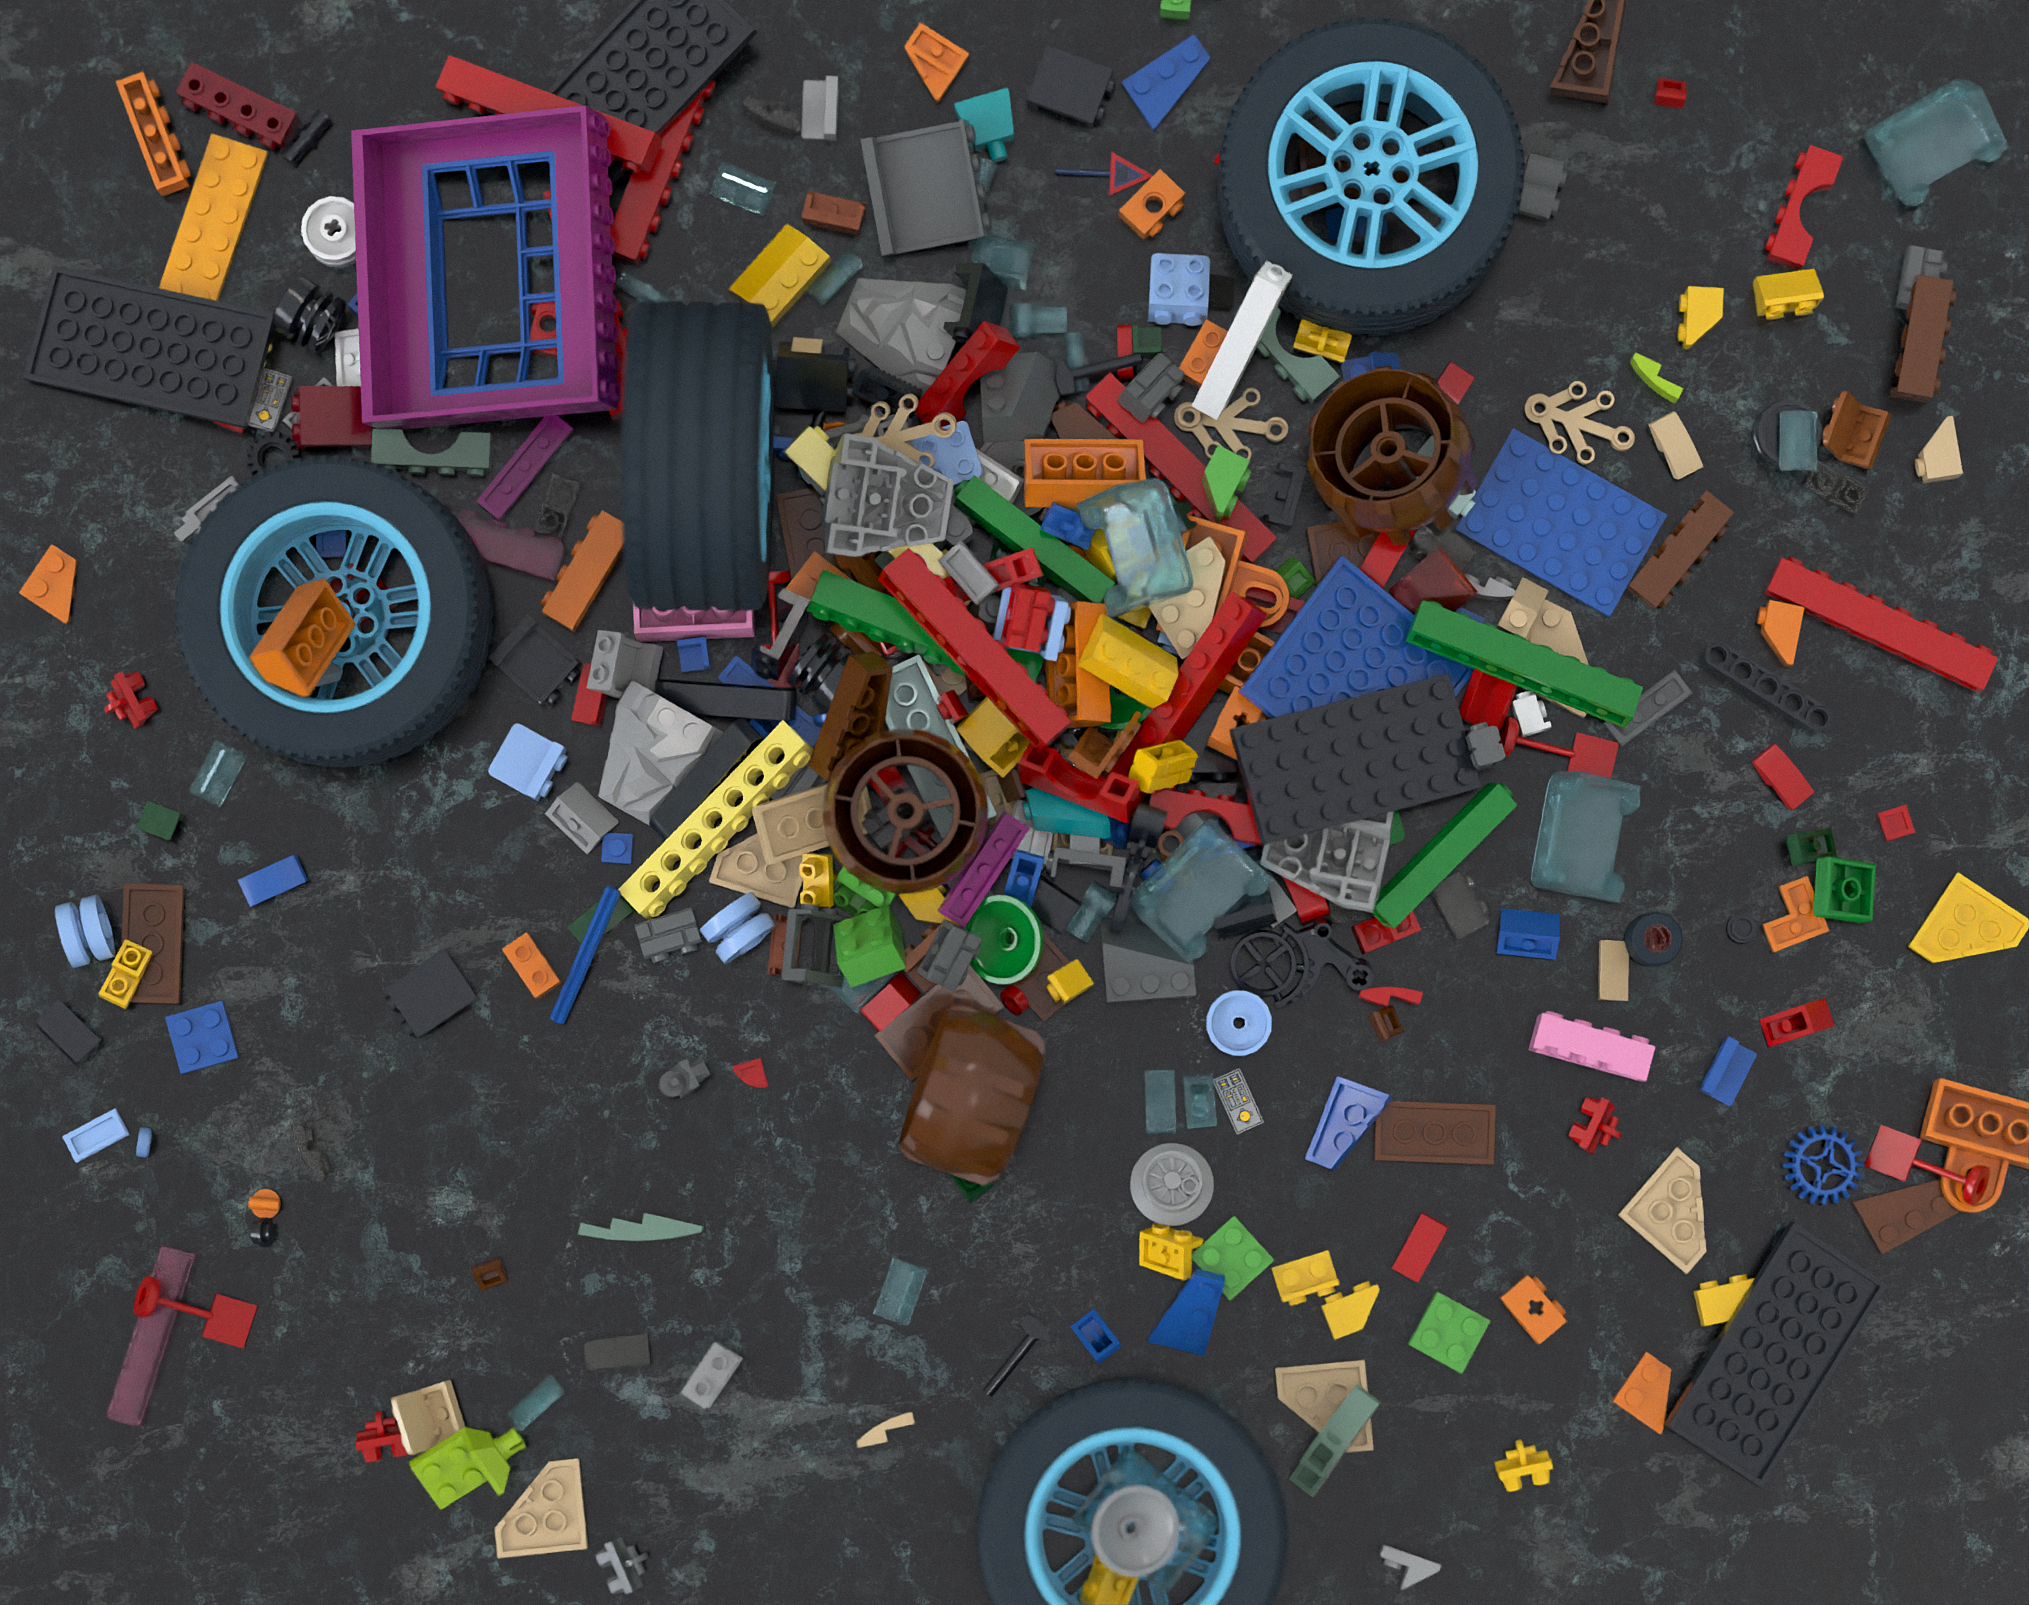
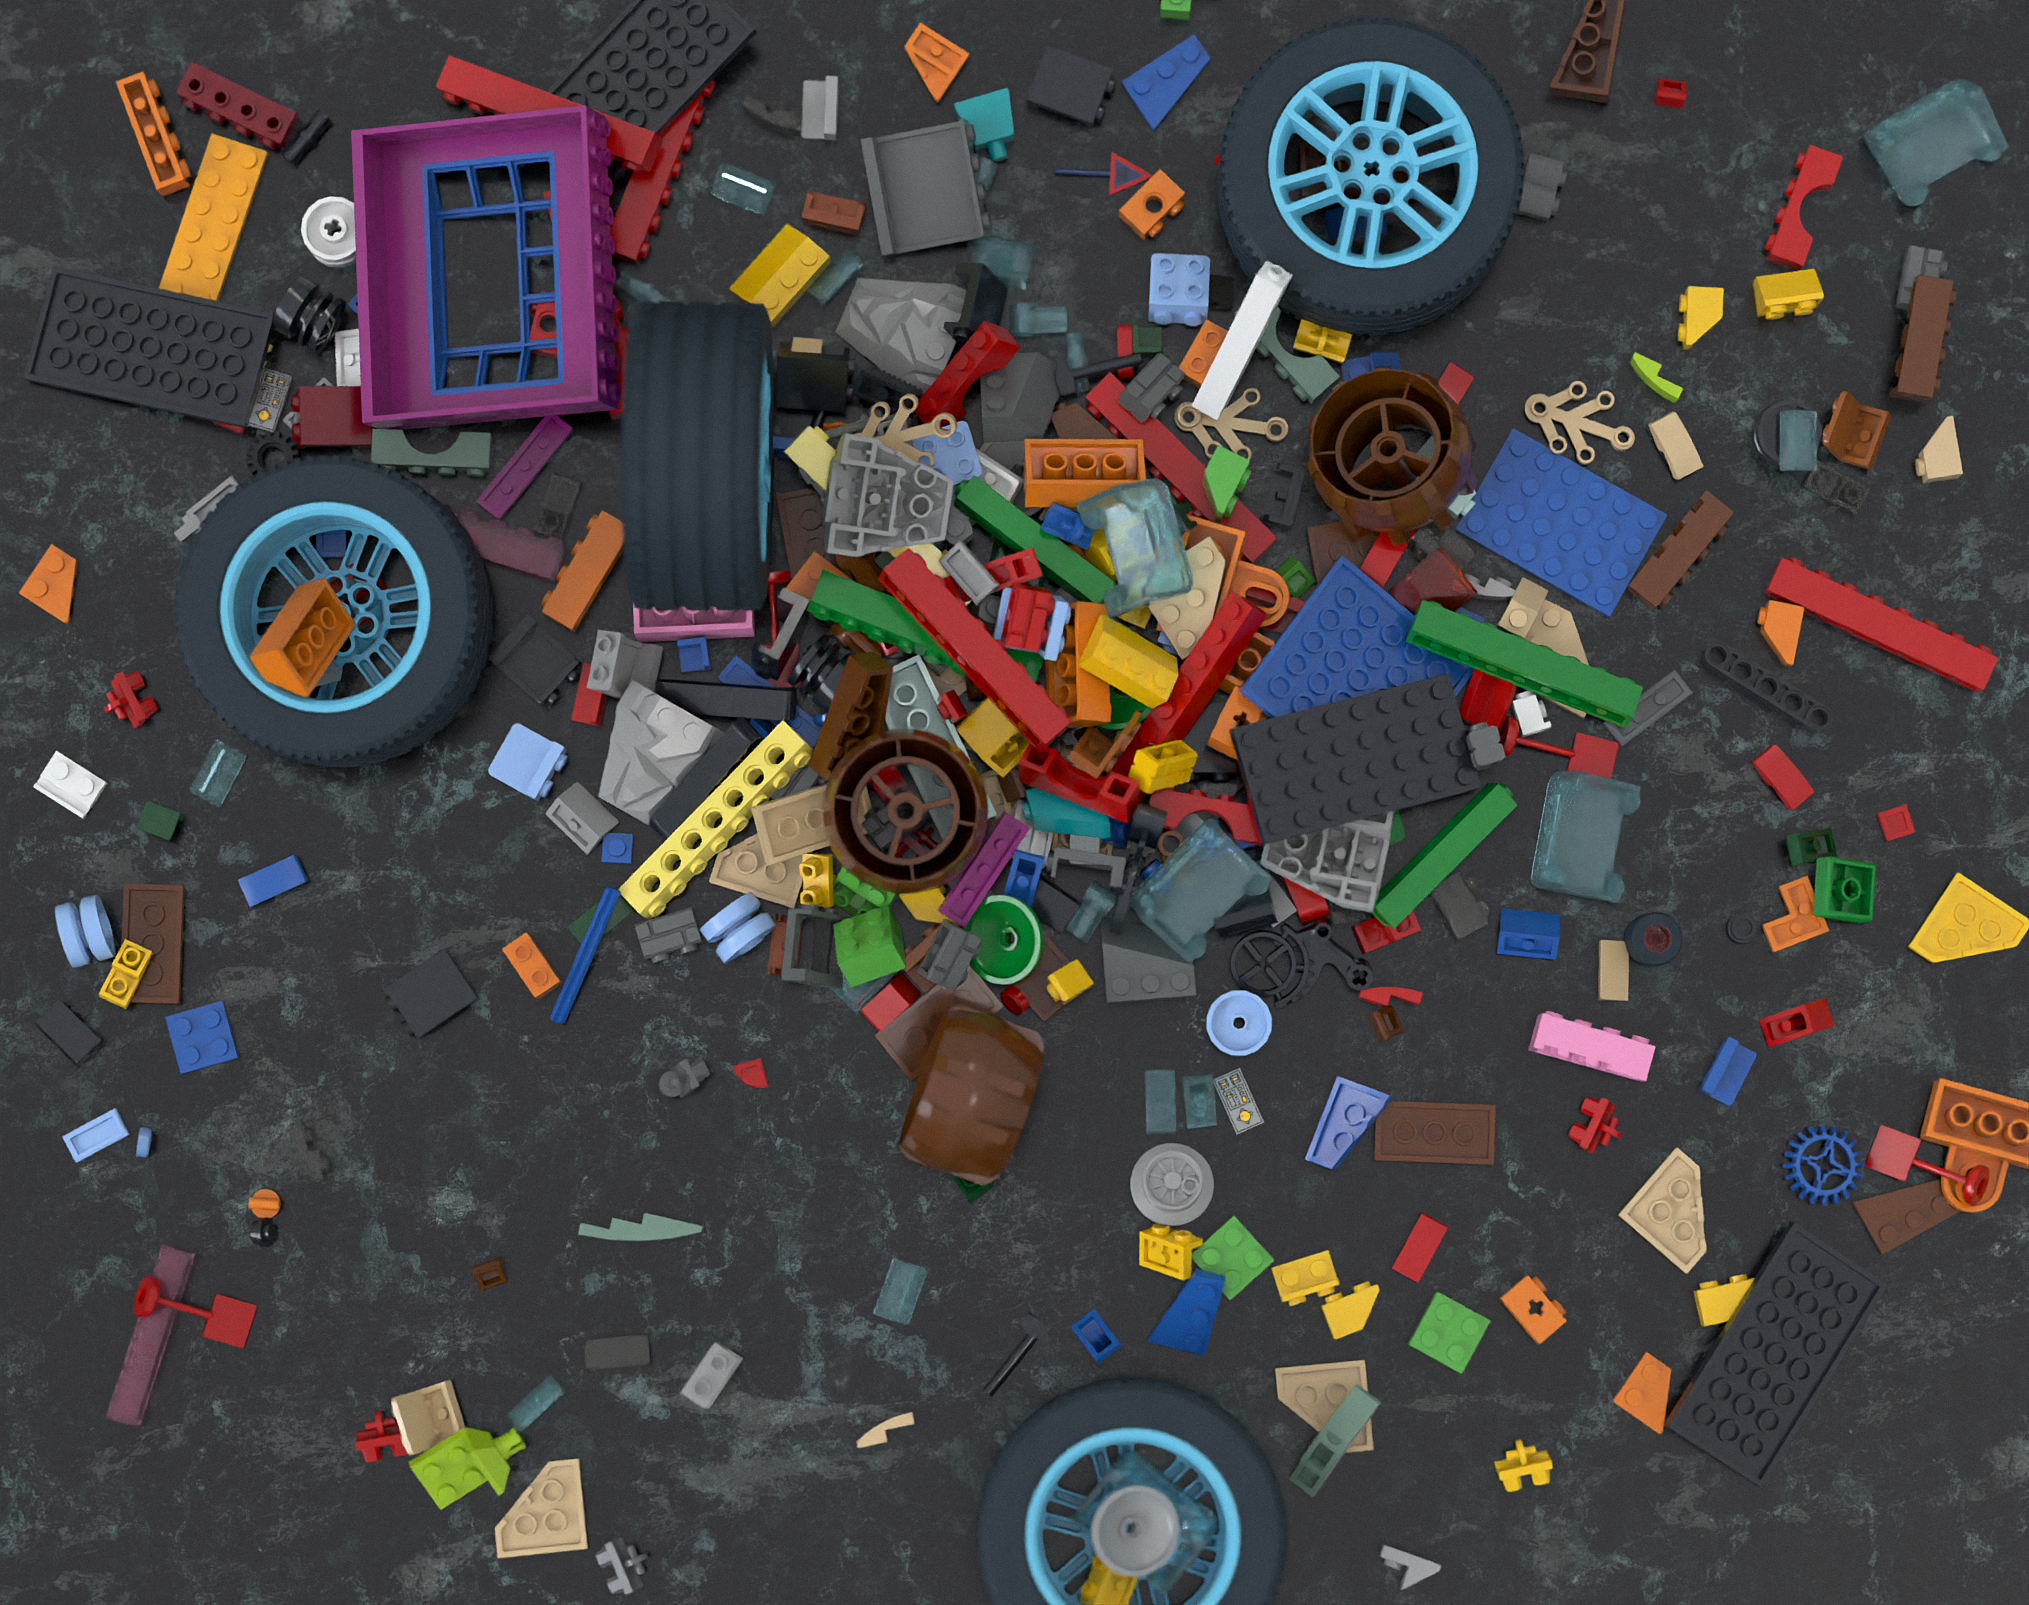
none -> white plate [33,751,108,819]

